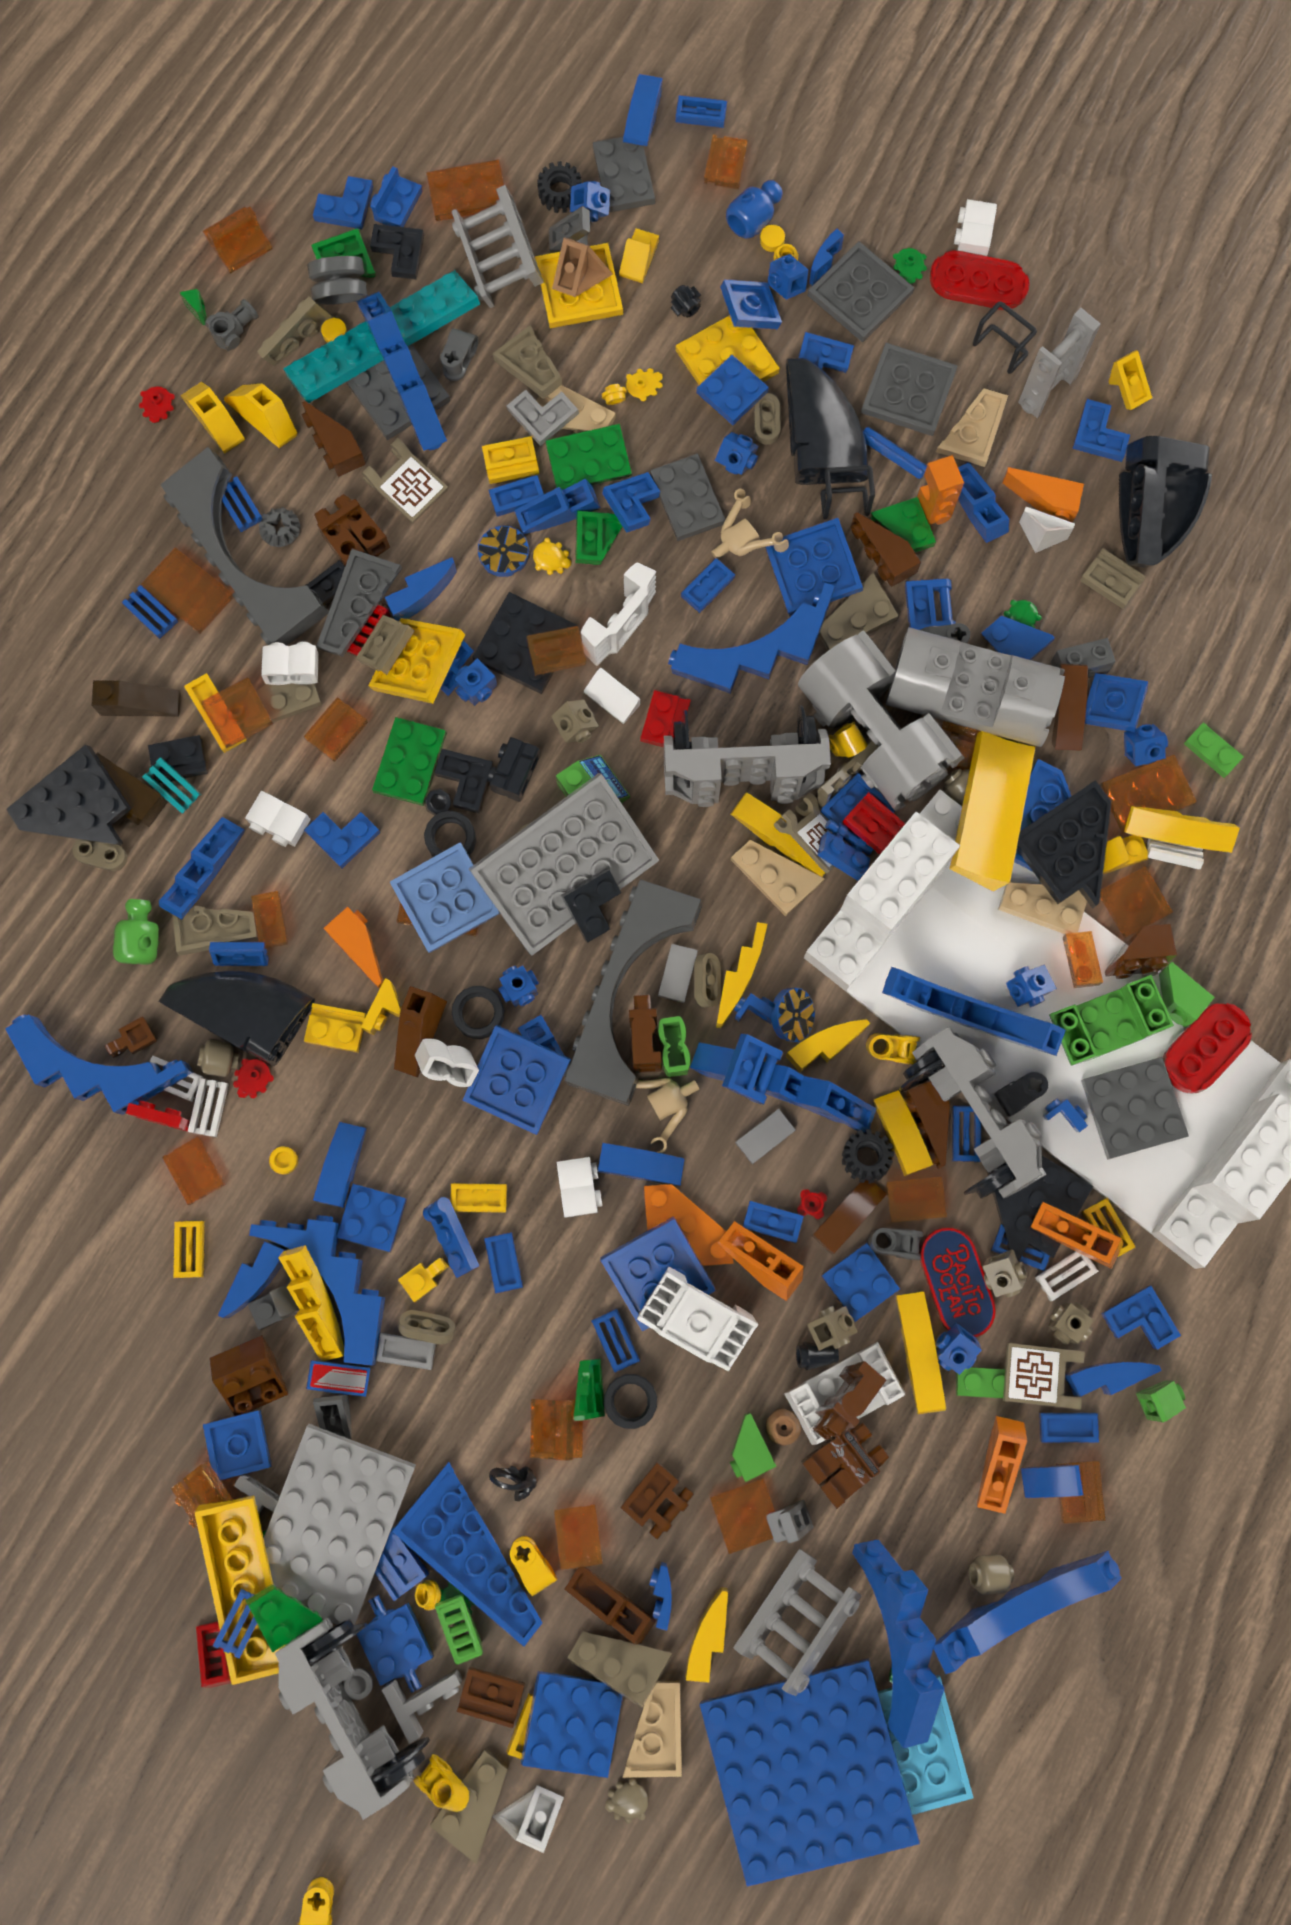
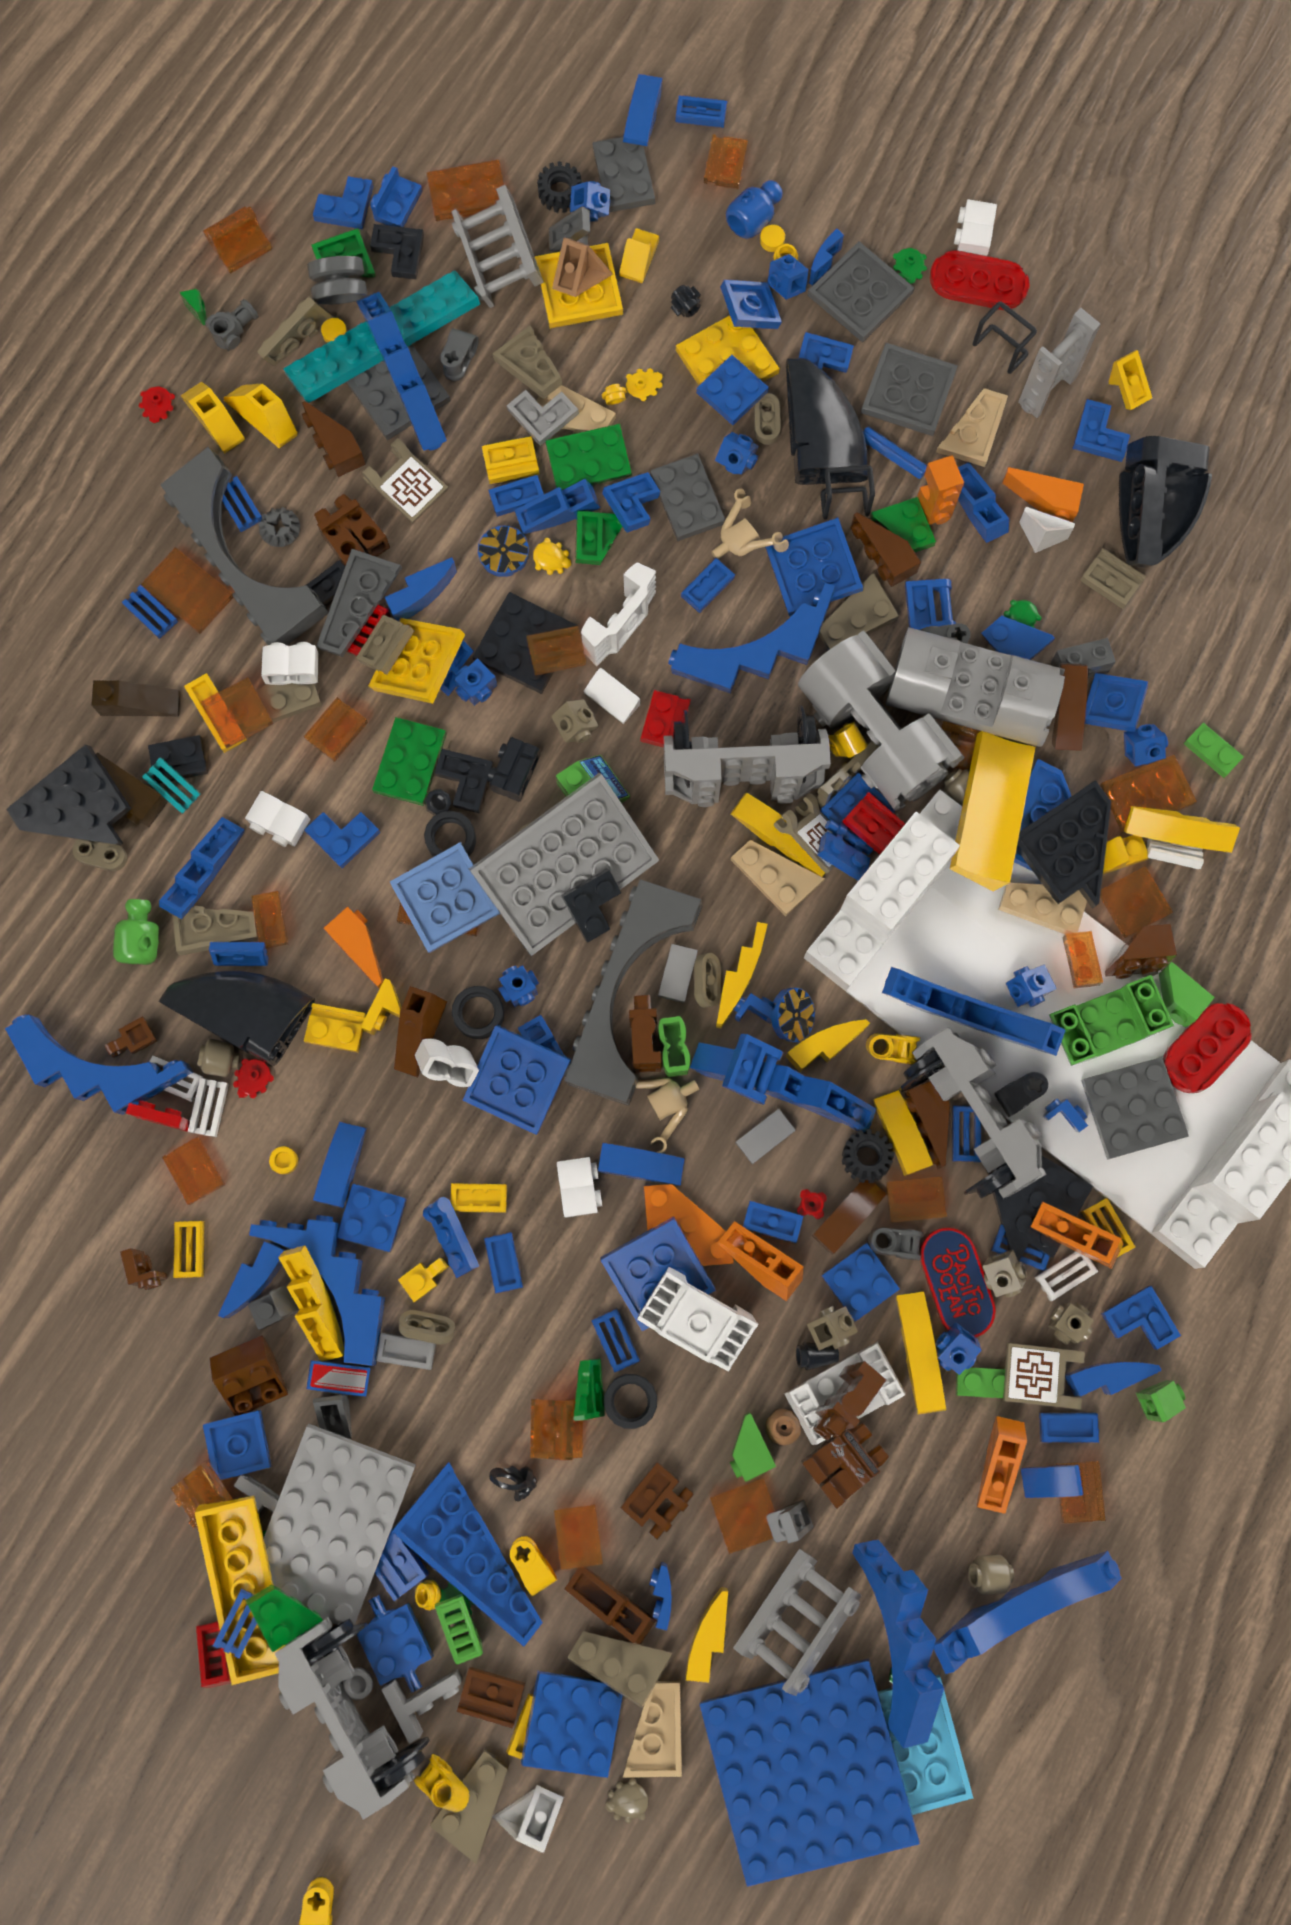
none -> reddish brown bracket [120,1248,168,1290]

